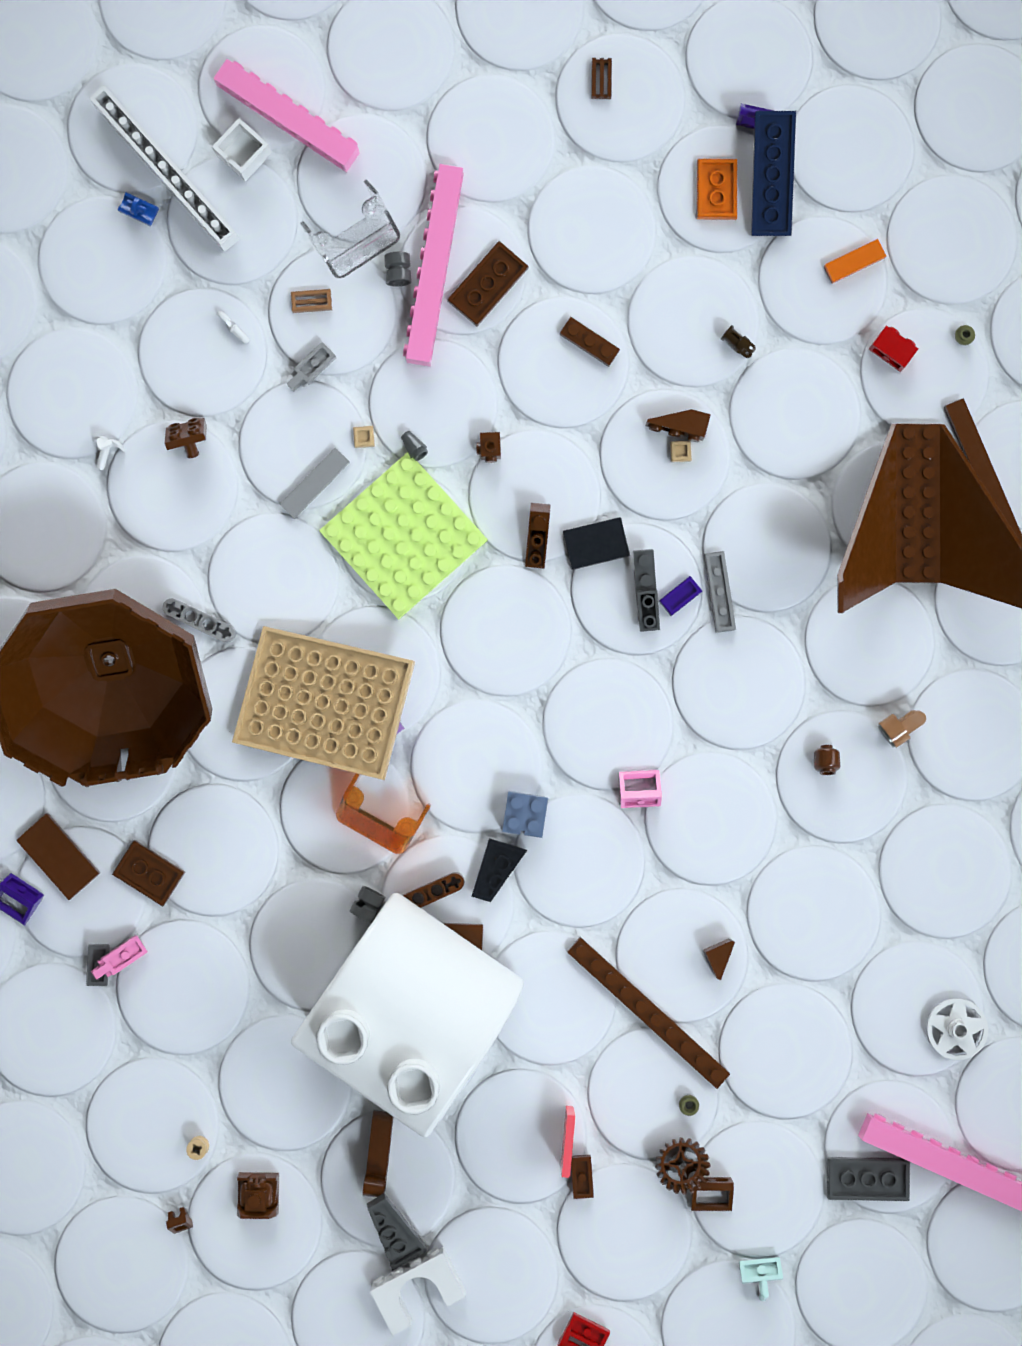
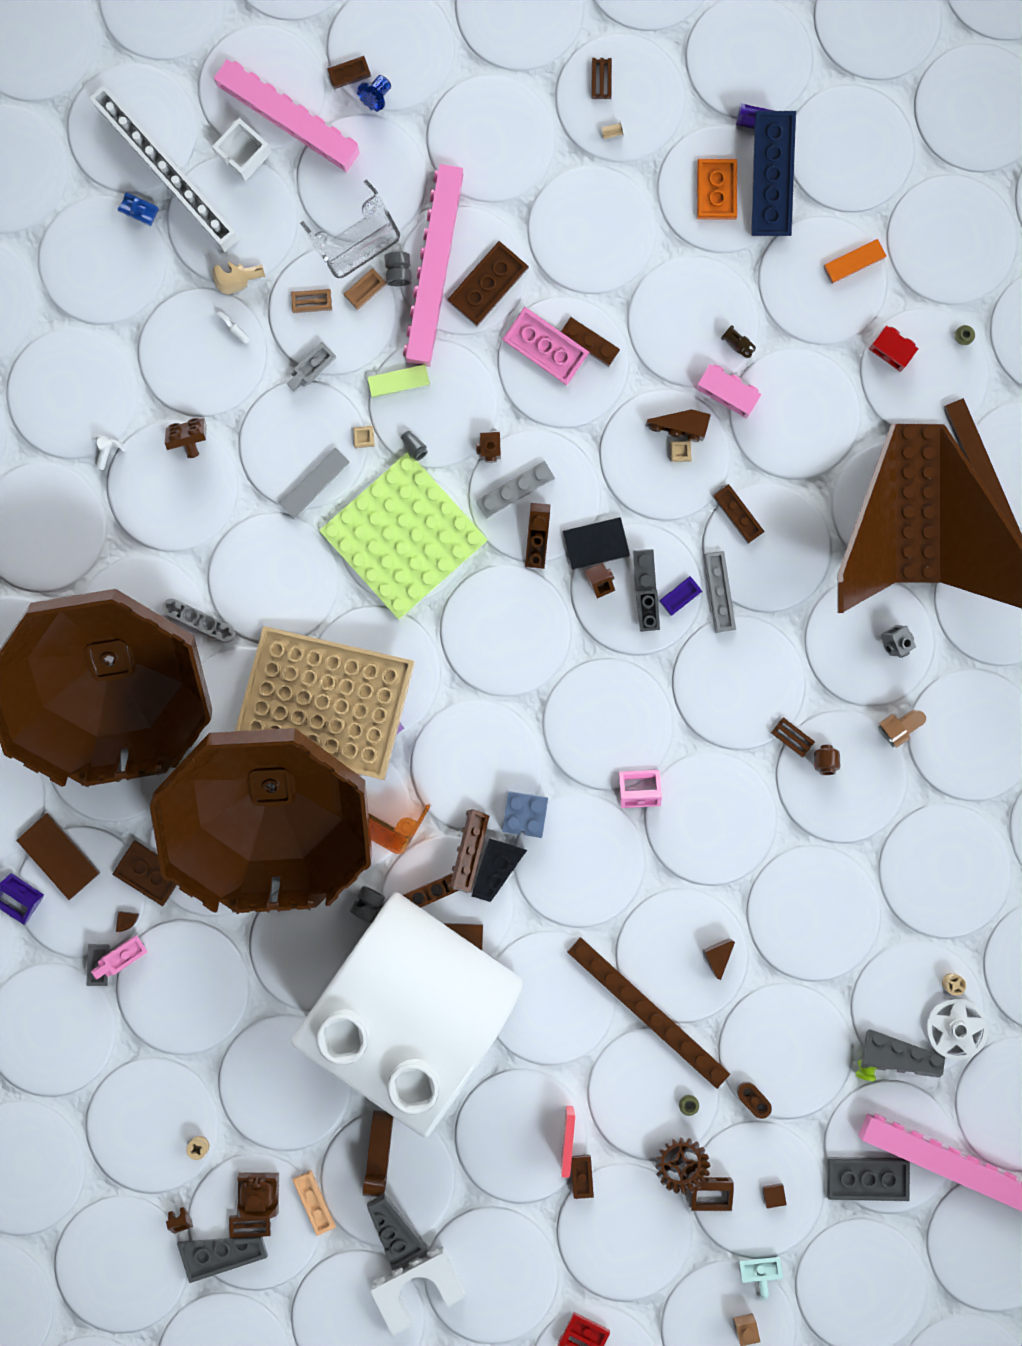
none -> reddish brown tile [116,911,140,932]
none -> reddish brown windscreen [150,728,372,914]
none -> dark grey wing [177,1237,268,1283]
none -> tan piece [213,262,265,295]
none -> reddish brown tile [229,1215,271,1238]
none -> light nougat tile [292,1170,336,1236]
none -> reddish brown plate [327,56,371,89]
none -> medium nougat tile [344,268,386,310]
none -> clear blue gear [357,75,392,112]
none -> yellowish green tile [367,364,430,398]
none -> reddish brown hinge [447,809,490,893]
none -> light grey plate [476,461,555,519]
none -> bright pink tile [502,306,590,385]
none -> reddish brown brick [585,563,615,599]
none -> tan piece [602,121,624,139]
none -> bright pink brick [696,364,761,419]
none -> reddish brown tile [712,484,765,544]
none -> medium nougat brick [733,1313,761,1346]
none -> reddish brown plate [737,1082,772,1119]
none -> reddish brown tile [762,1183,787,1208]
none -> reddish brown tile [771,717,815,758]
none -> lime wheel [855,1060,877,1081]
none -> dark grey wing [861,1029,945,1078]
none -> dark grey brick [881,625,916,658]
none -> tan wheel [942,973,966,996]

